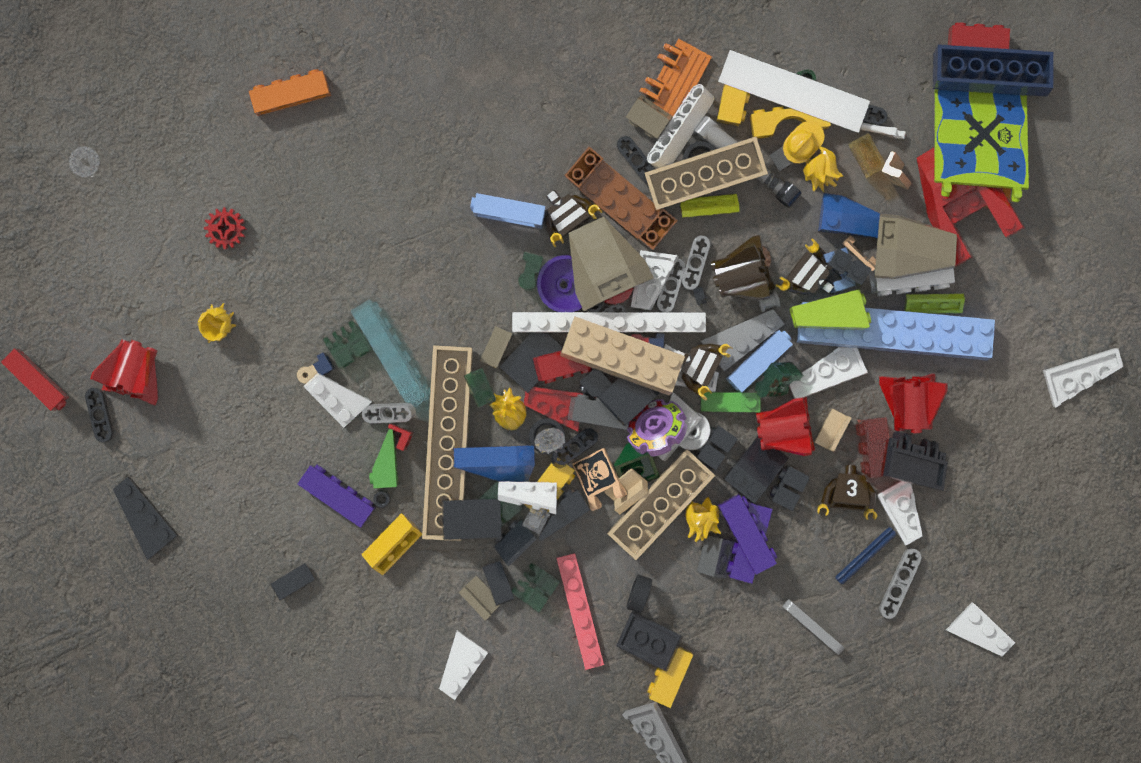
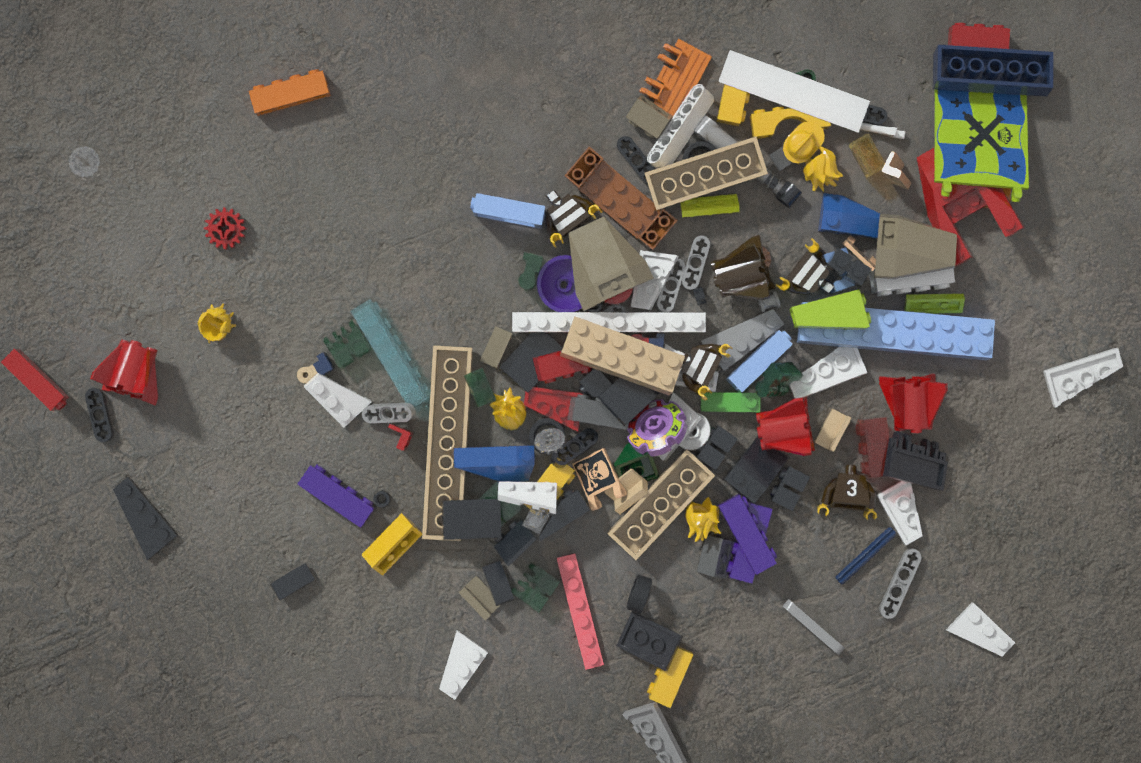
bright green slope [369,429,398,488] -> none

